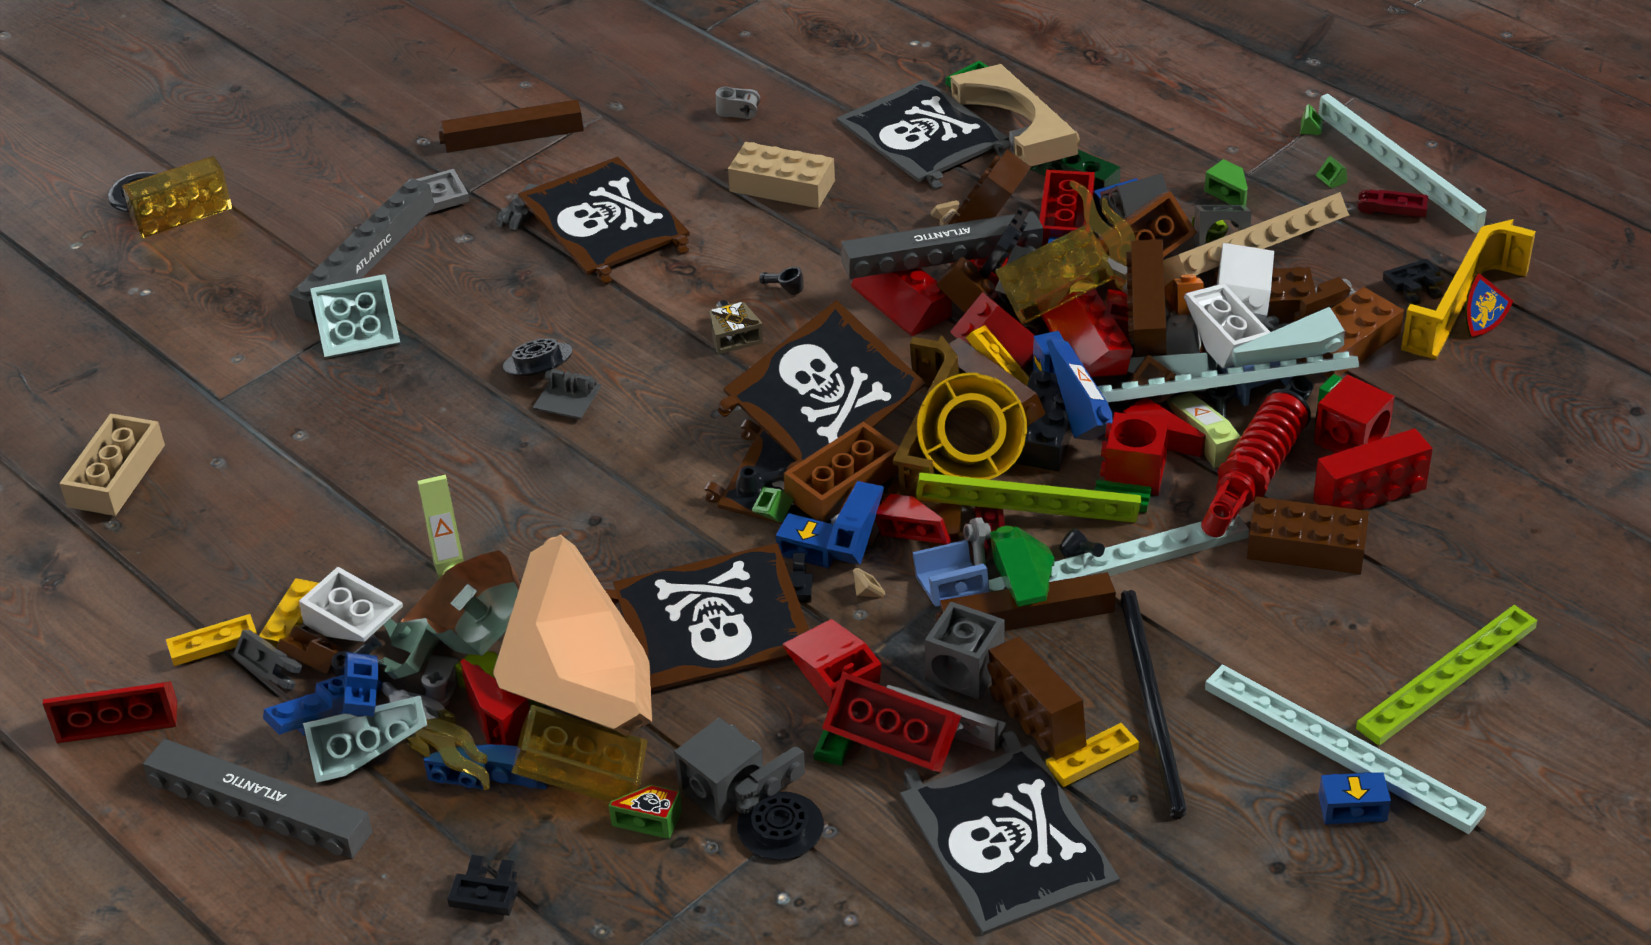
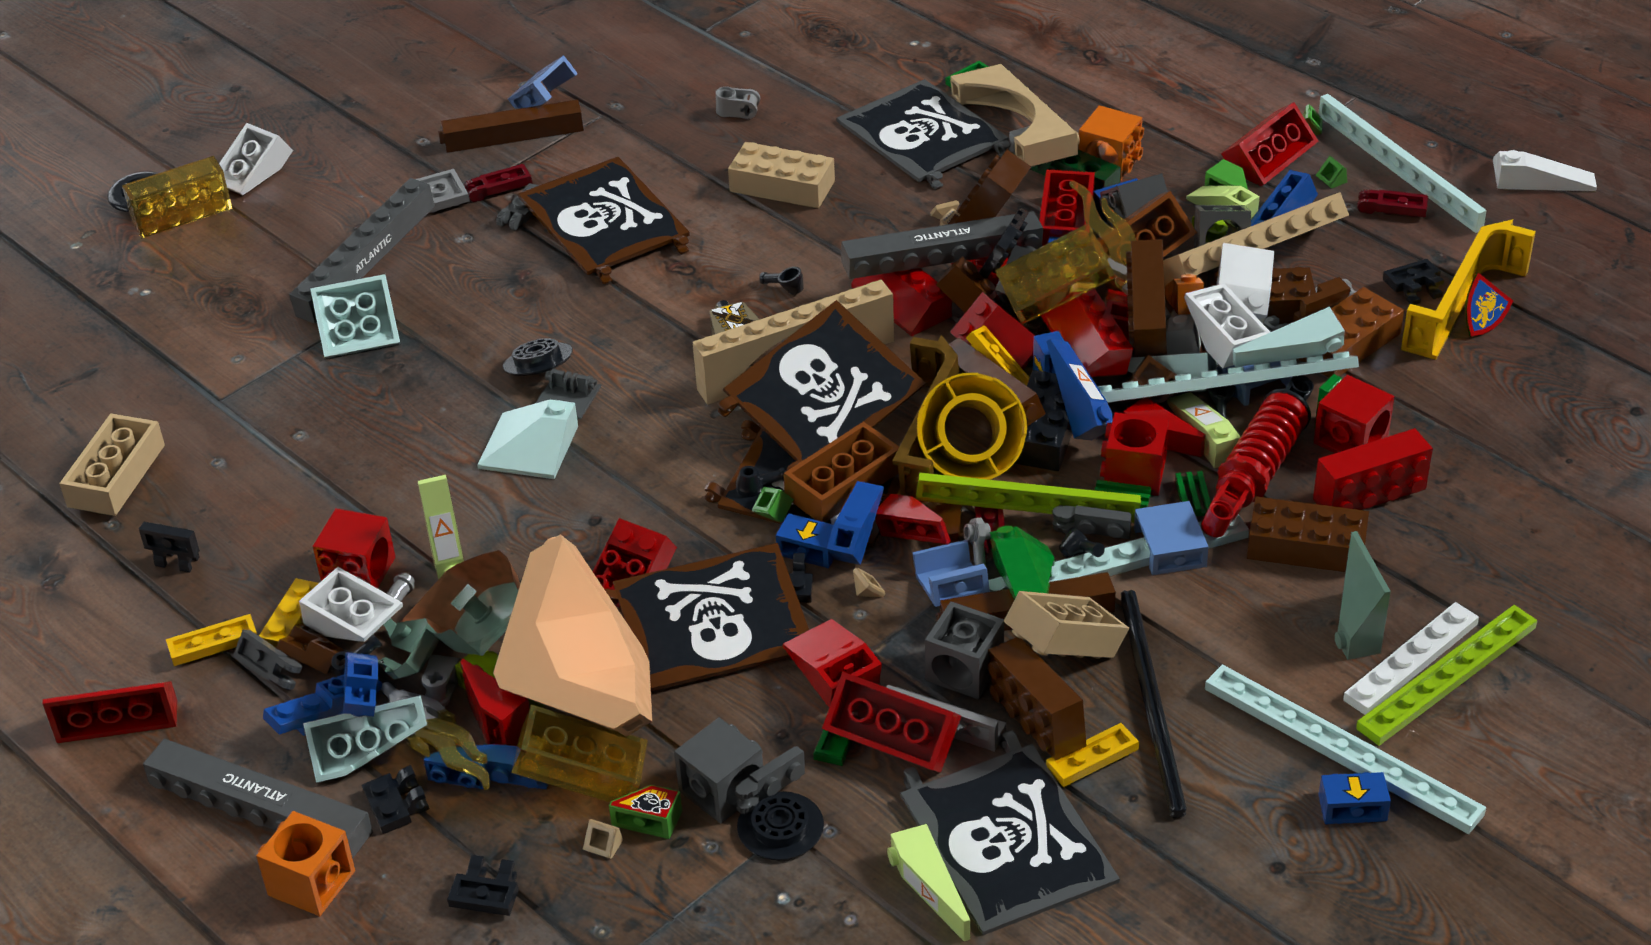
none -> black plate [139,522,200,573]
none -> white slope [208,123,293,195]
none -> orange brick [256,811,355,917]
none -> red brick [313,508,396,589]
none -> black plate [362,765,430,834]
none -> light grey pin [386,573,415,602]
none -> dark red hinge [464,164,533,202]
none -> light aqua slope [477,400,578,479]
none -> medium blue panel [508,55,578,109]
none -> tan slope [583,819,623,859]
none -> red slope [592,518,677,608]
none -> tan arch [693,280,894,405]
none -> yellowish green slope [887,824,970,941]
none -> tan brick [1003,591,1129,659]
none -> dark grey hinge [1053,505,1131,539]
none -> orange brick [1078,105,1144,181]
none -> medium blue panel [1134,501,1209,575]
none -> green tile [1175,471,1211,517]
none -> yellowish green slope [1186,186,1260,228]
none -> red slope [1221,102,1319,186]
none -> blue slope [1251,170,1318,226]
none -> sand green slope [1335,531,1391,660]
none -> white plate [1343,602,1479,715]
none -> white wedge [1493,150,1597,192]

